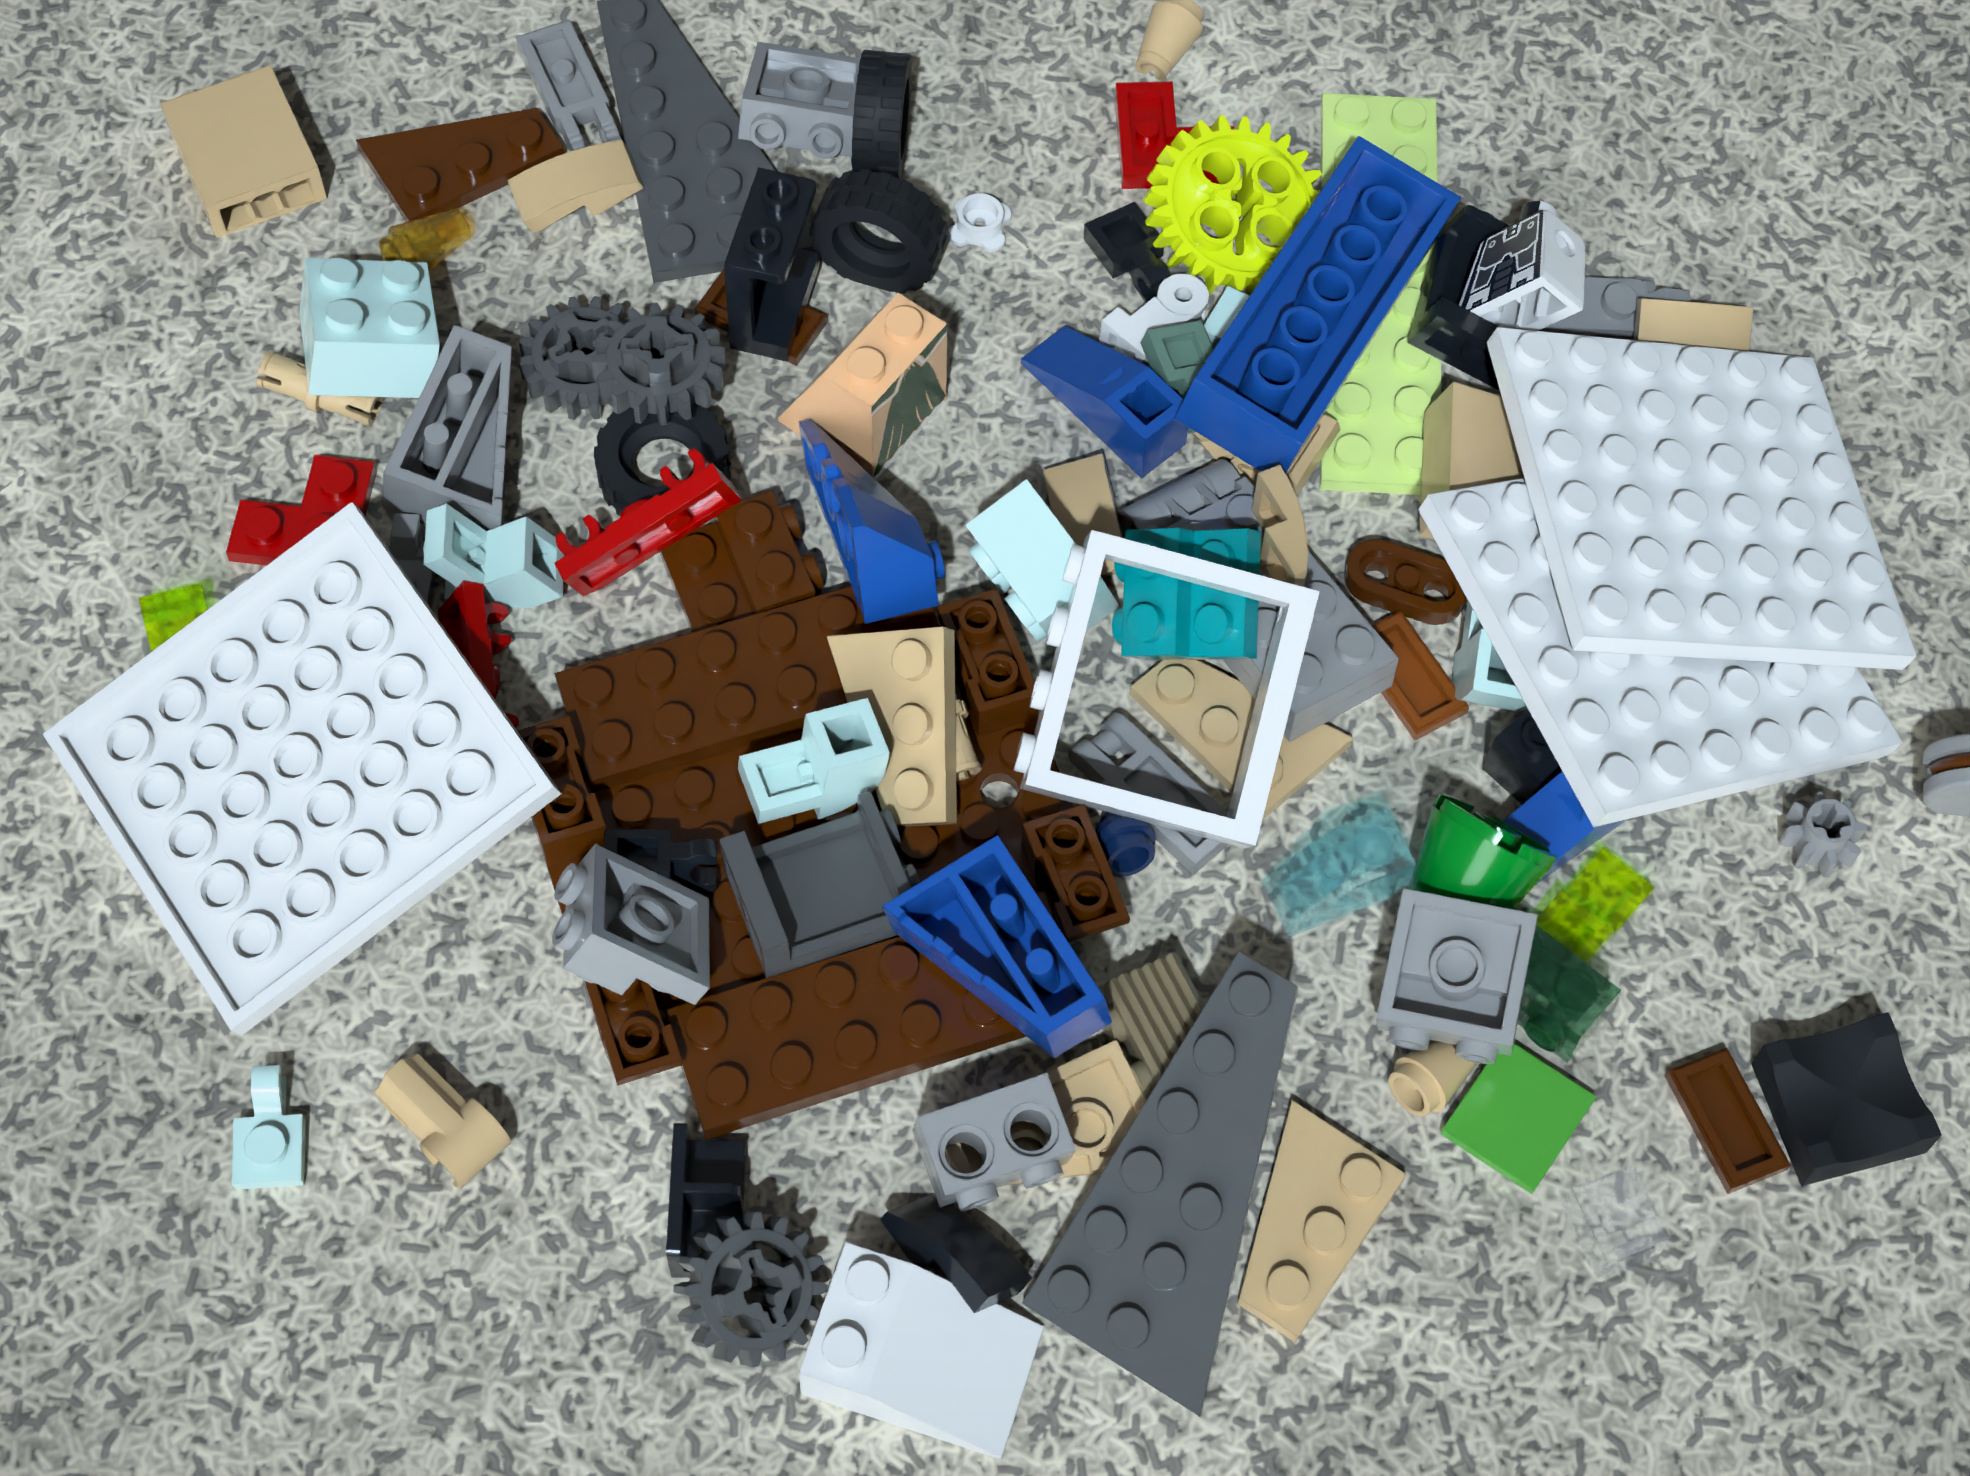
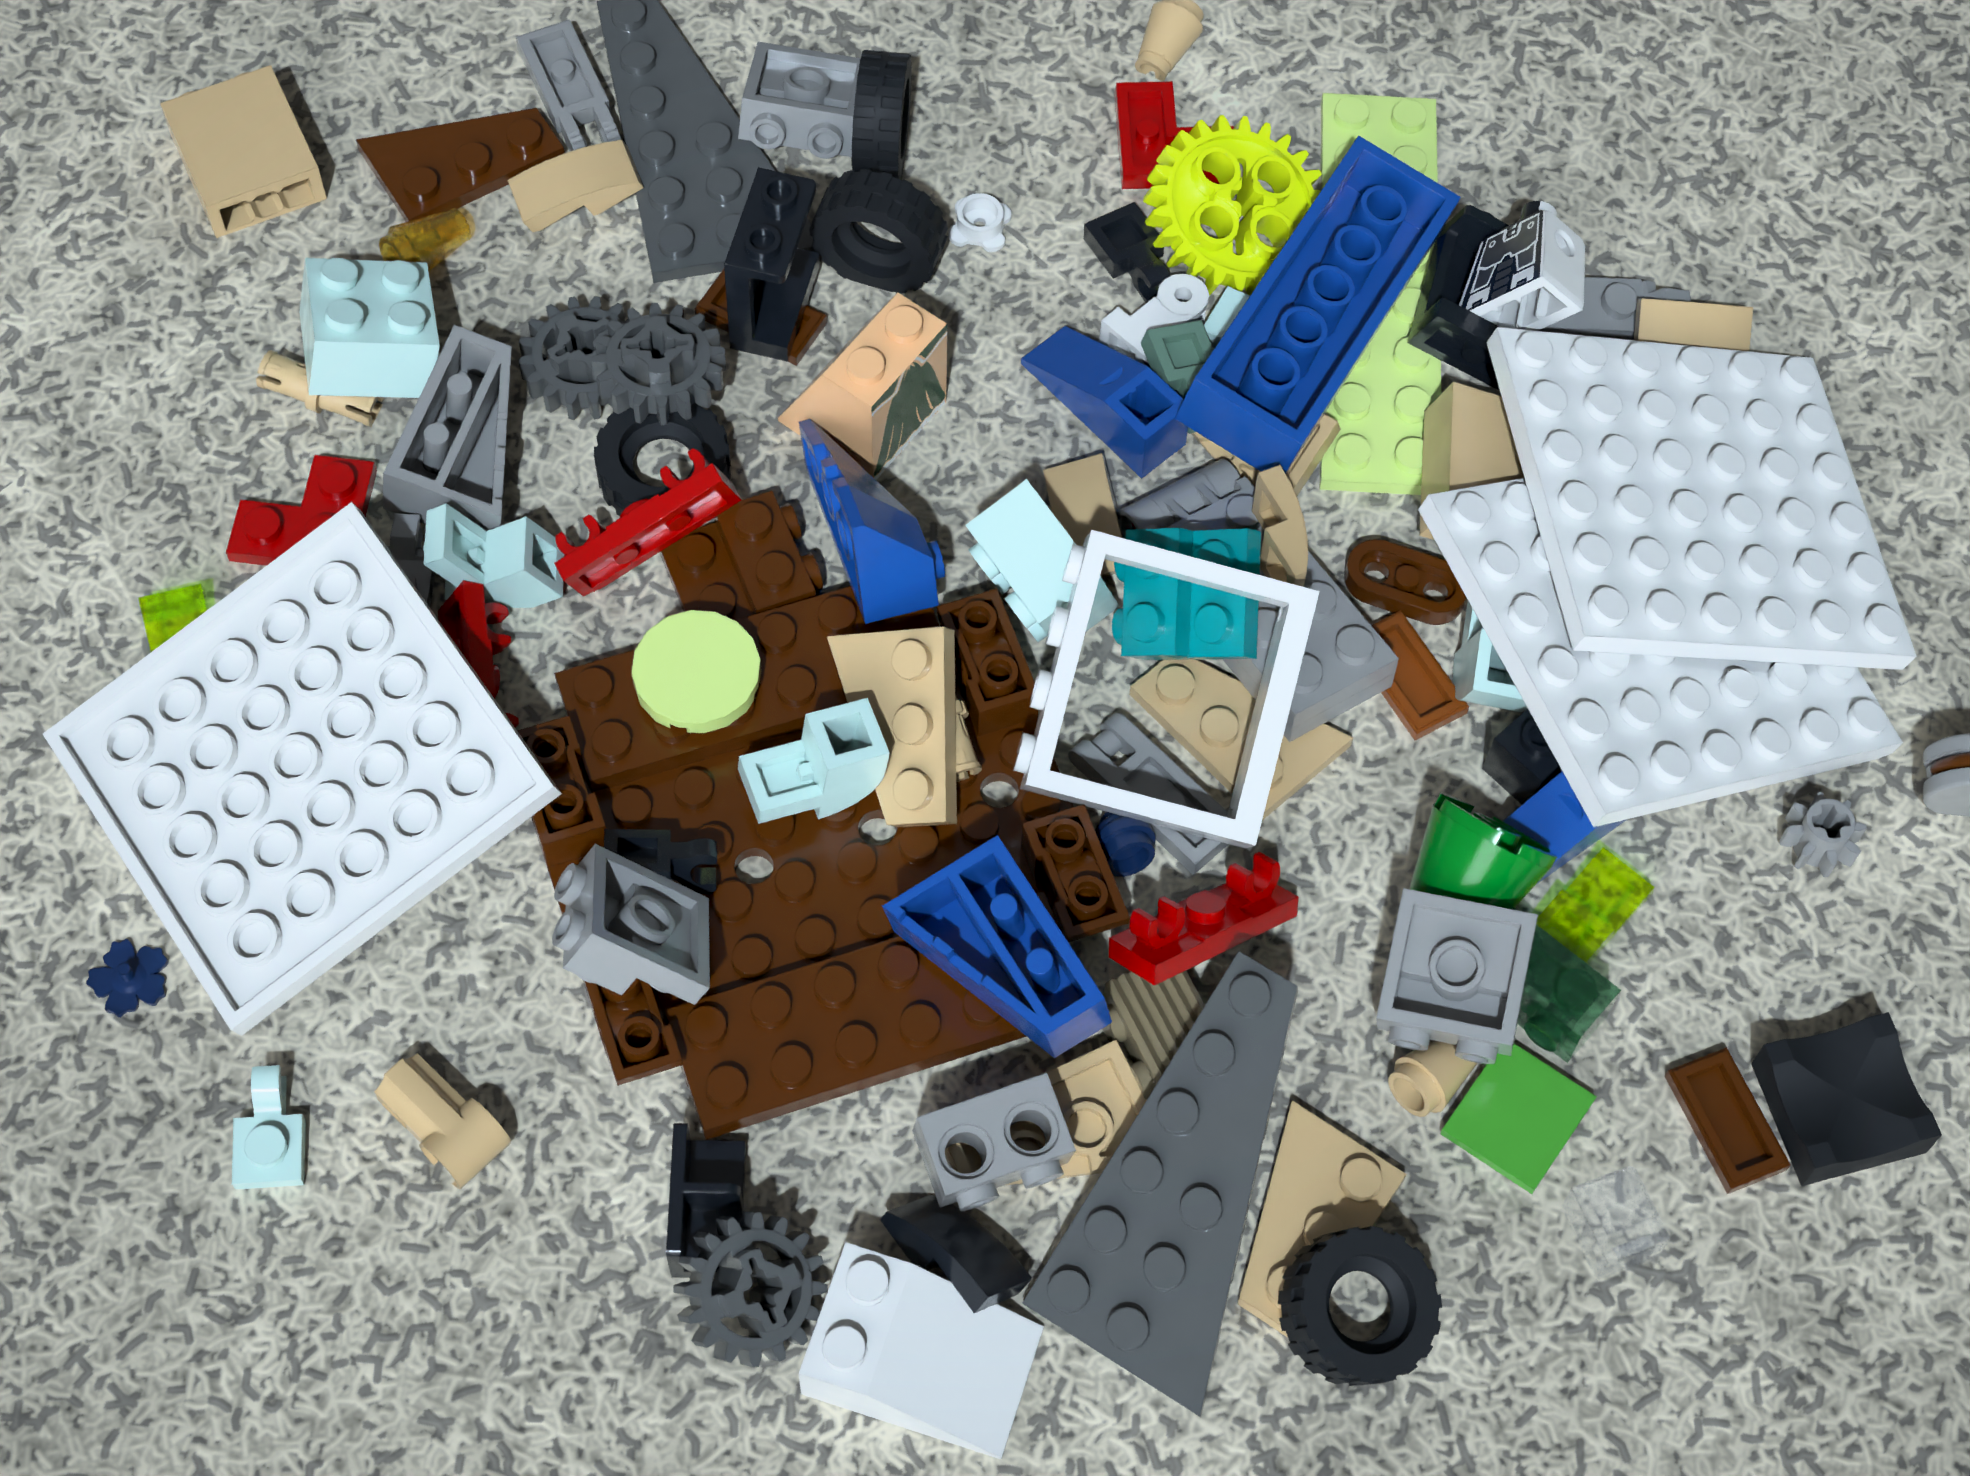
dark grey panel [719,791,920,978] -> none
clear light blue slope [1262,809,1416,937] -> none
none -> dark blue plant [86,939,169,1017]
none -> yellowish green tile [632,610,761,733]
none -> red plate [1108,851,1299,986]
none -> black tyre [1278,1226,1442,1386]

